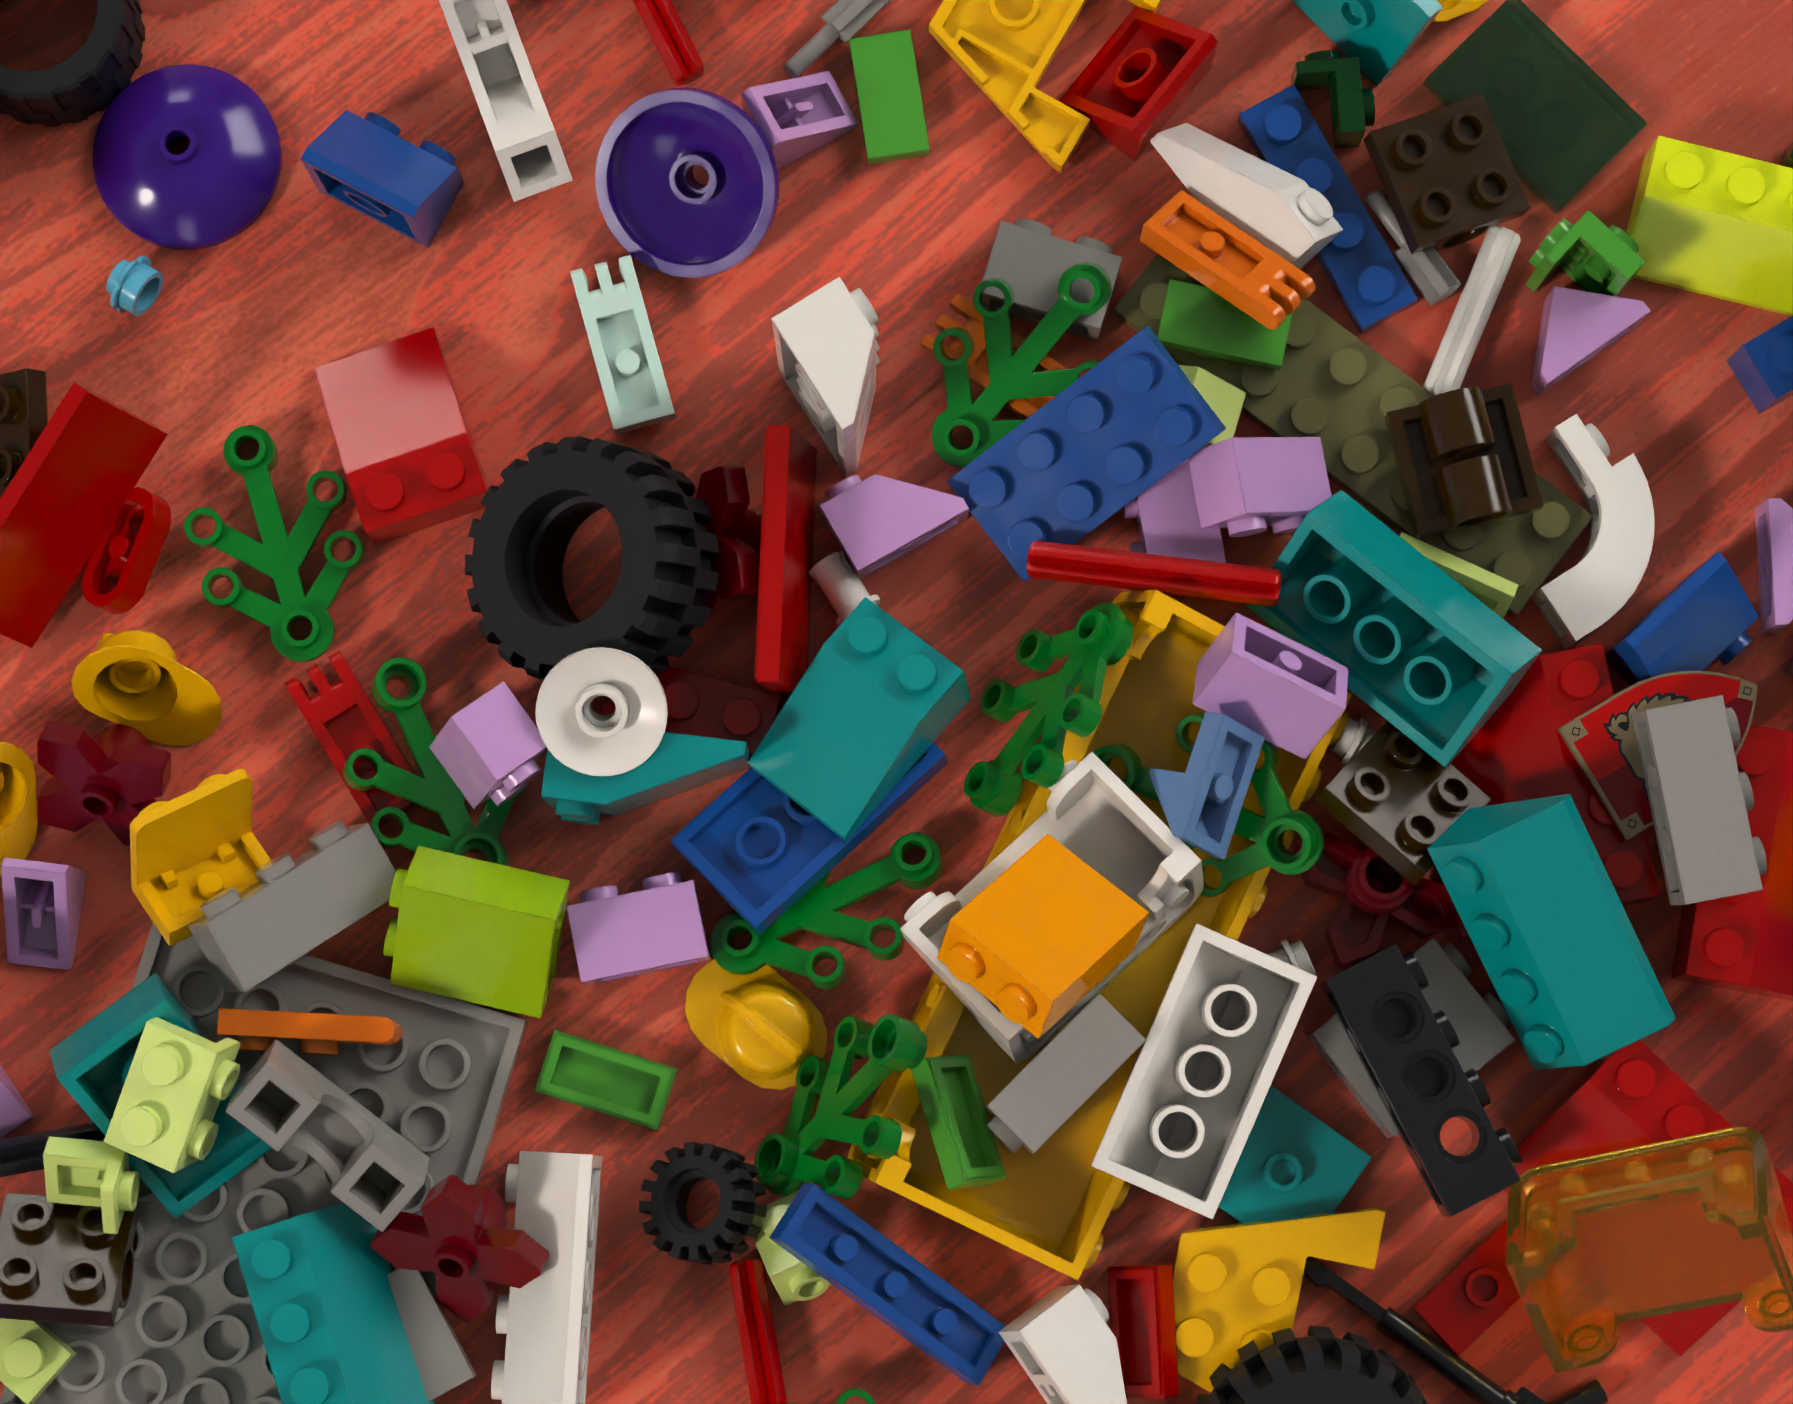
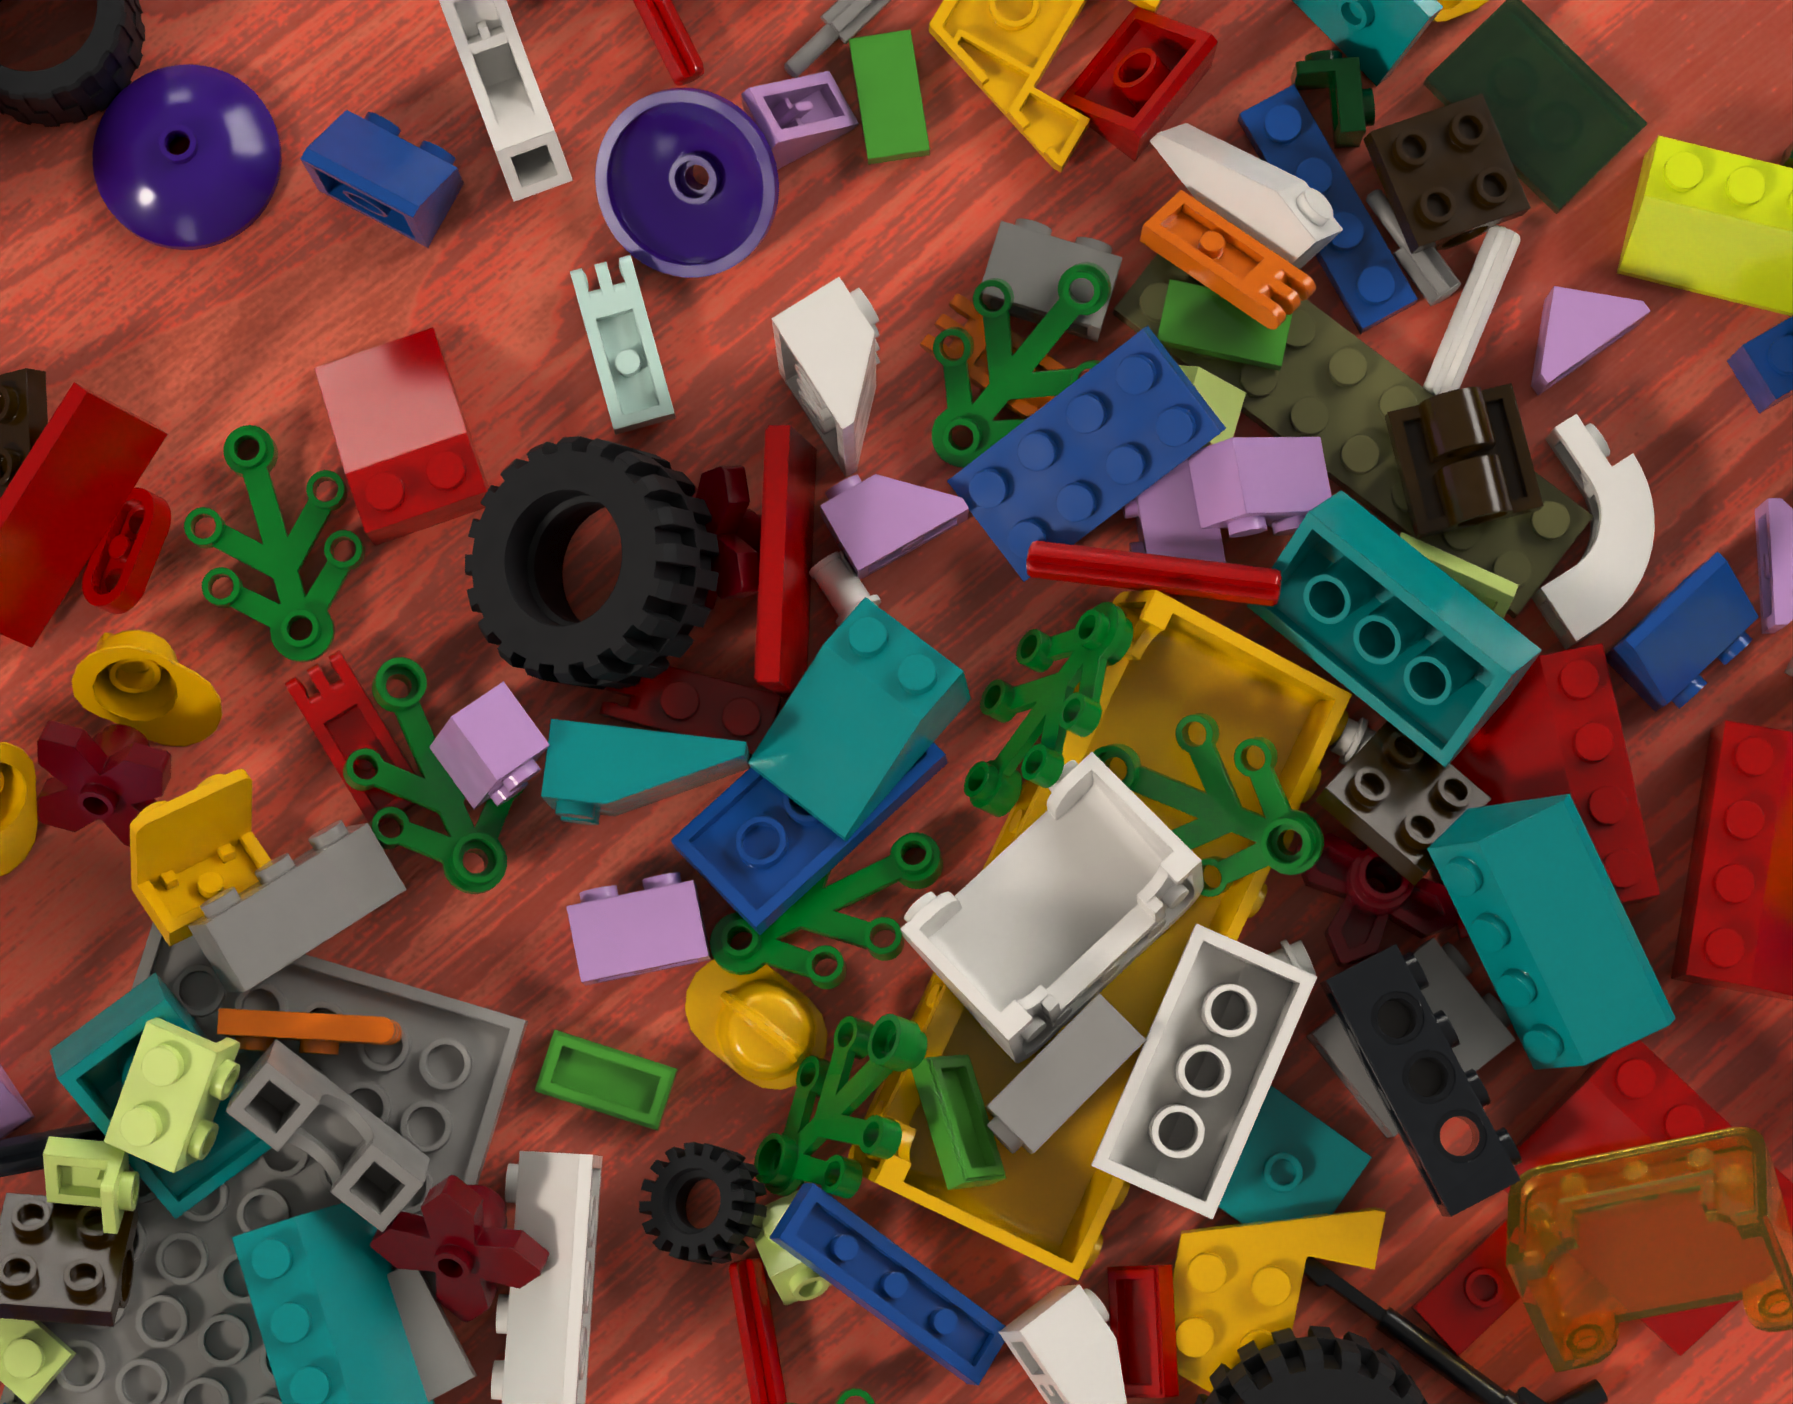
lavender slope [1,857,87,970] -> none
medium azure plate [106,256,164,316] -> none
lime brick [383,846,570,1019] -> none
white dish [535,647,668,776] -> none
light orange brick [937,834,1149,1039] -> none
medium blue slope [1149,712,1265,859] -> none
lavender brick [1192,612,1348,759] -> none
bright green bracket [1525,210,1646,296] -> none
shield [1557,670,1758,841] -> none
light grey brick [1631,695,1767,906] -> none

